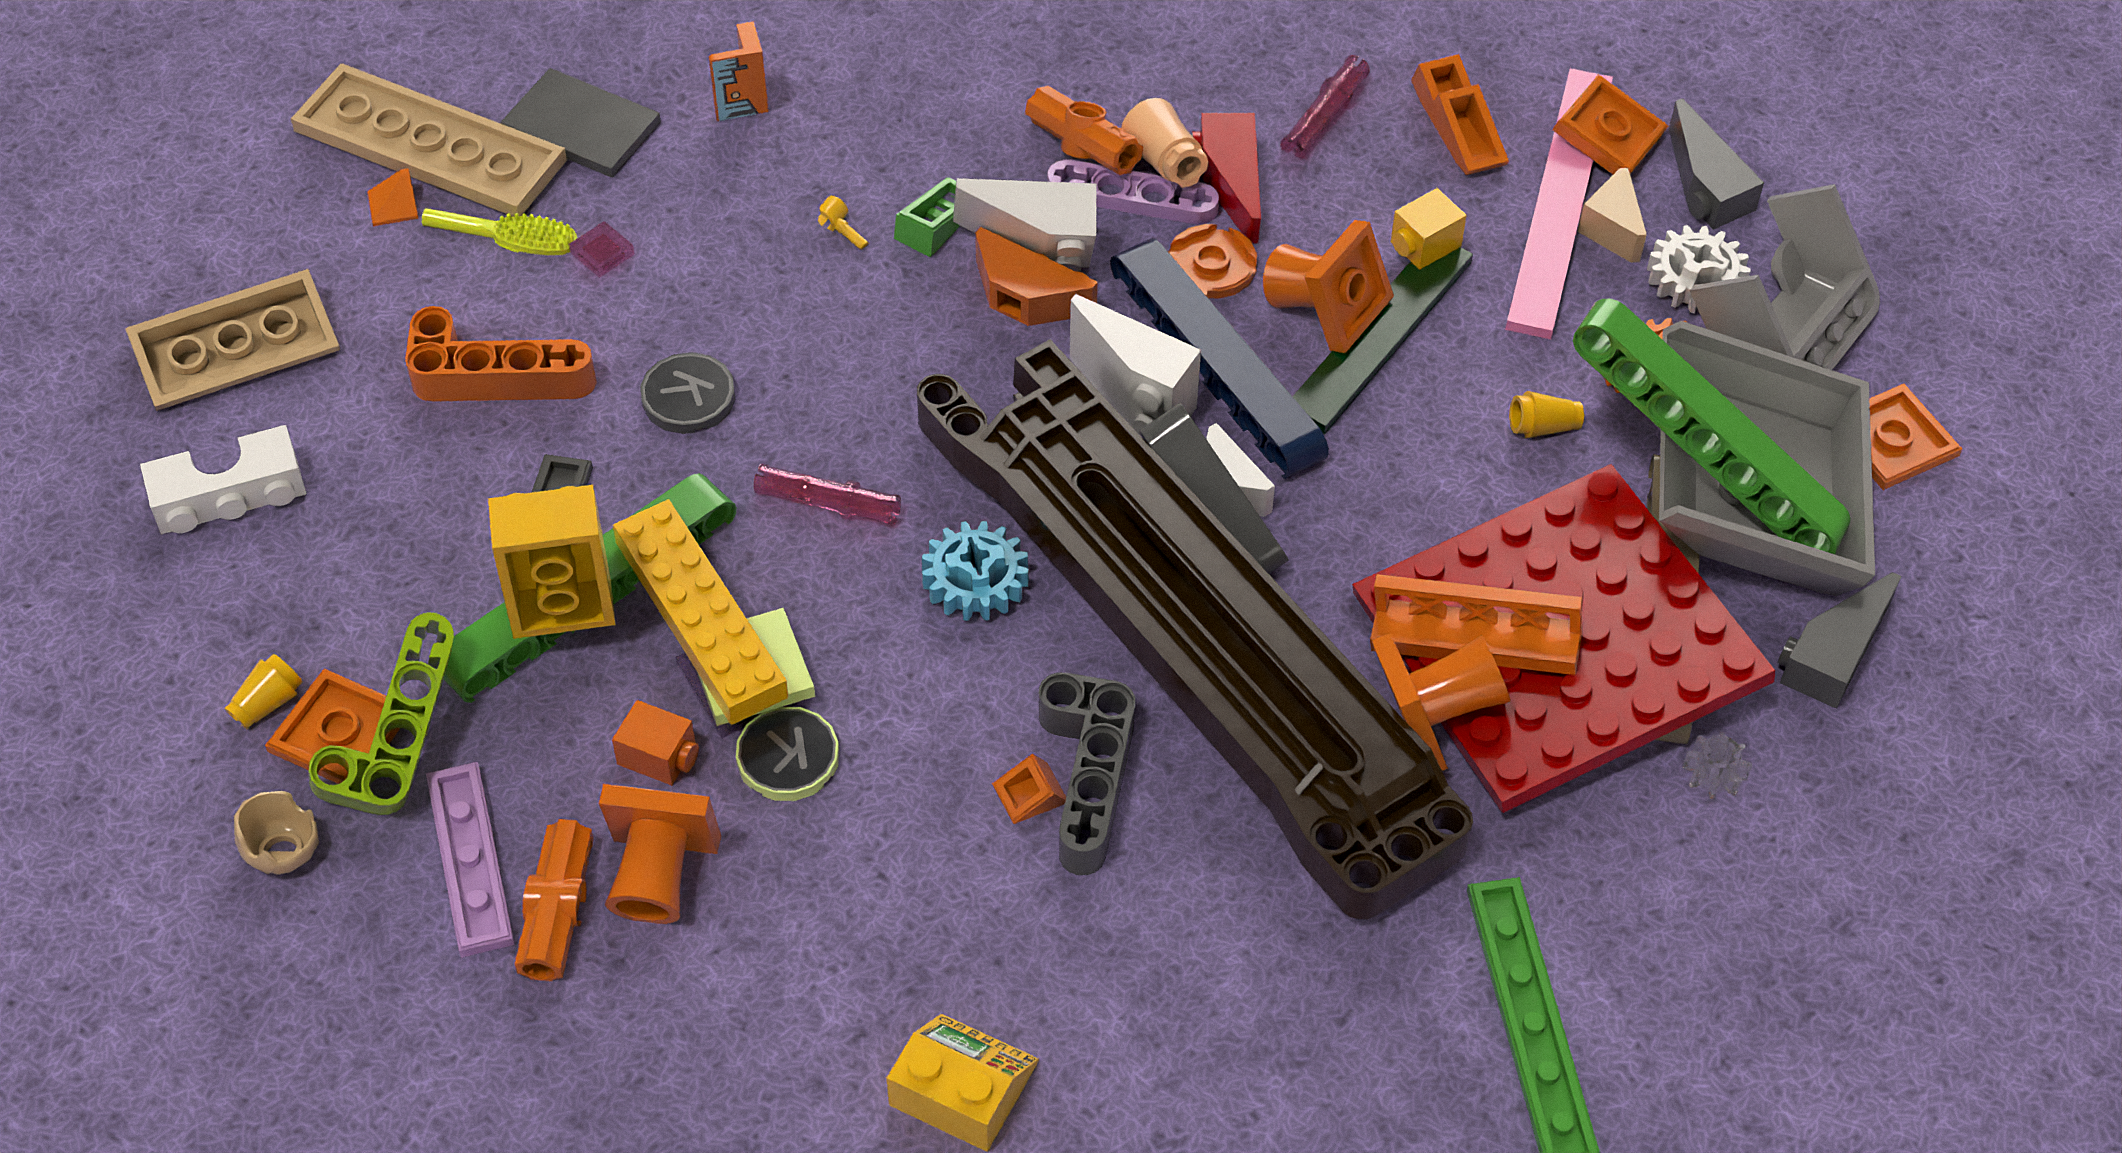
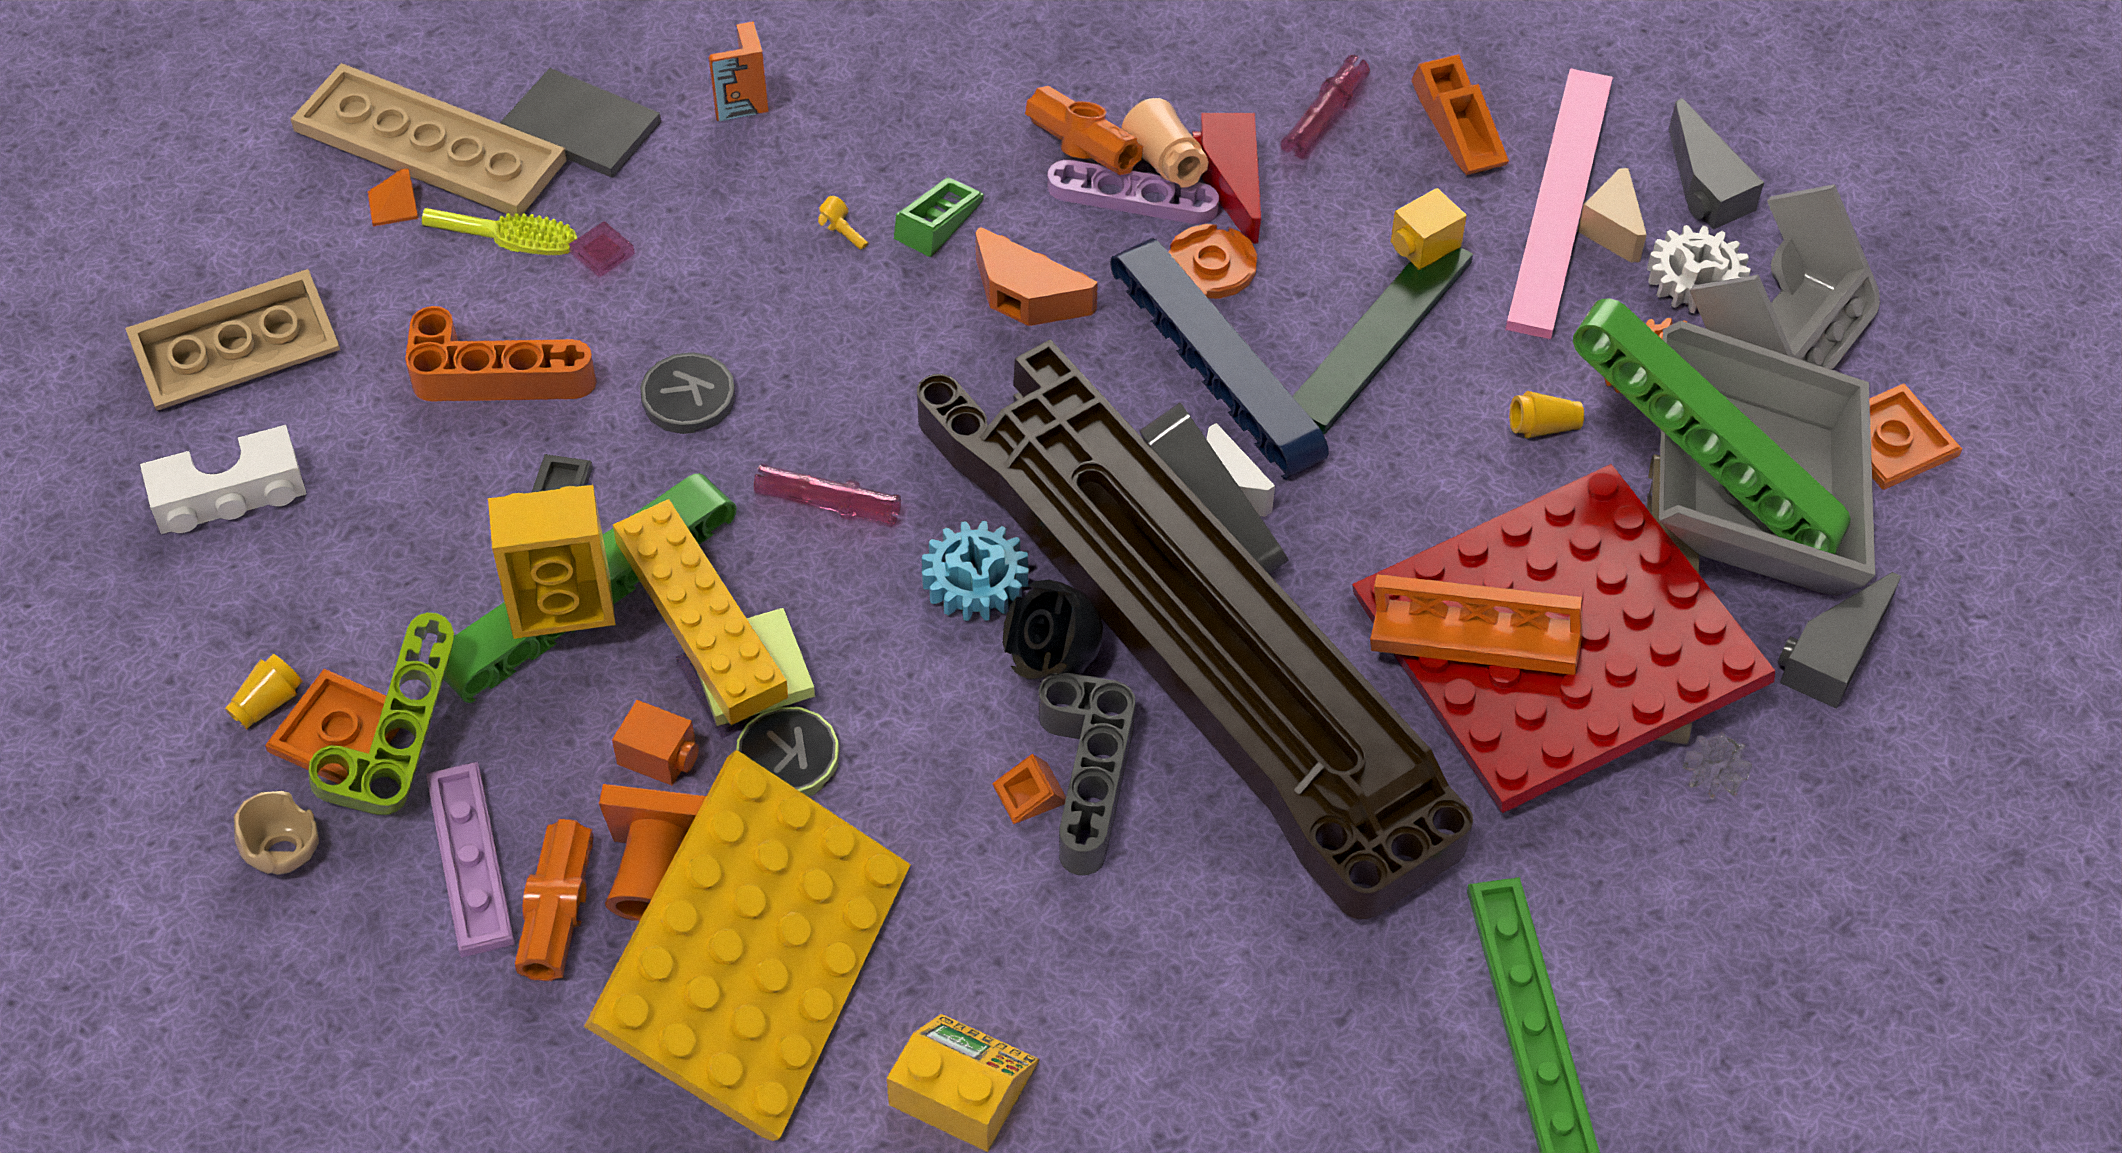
white slope [953,178,1097,272] -> none
white slope [1070,294,1201,436] -> none
orange plant [1263,220,1394,353] -> none
orange plant [1371,633,1511,771] -> none
orange tile [1552,74,1669,175] -> none
none -> yellow plate [583,750,911,1141]
none -> black cylinder [1002,579,1103,682]

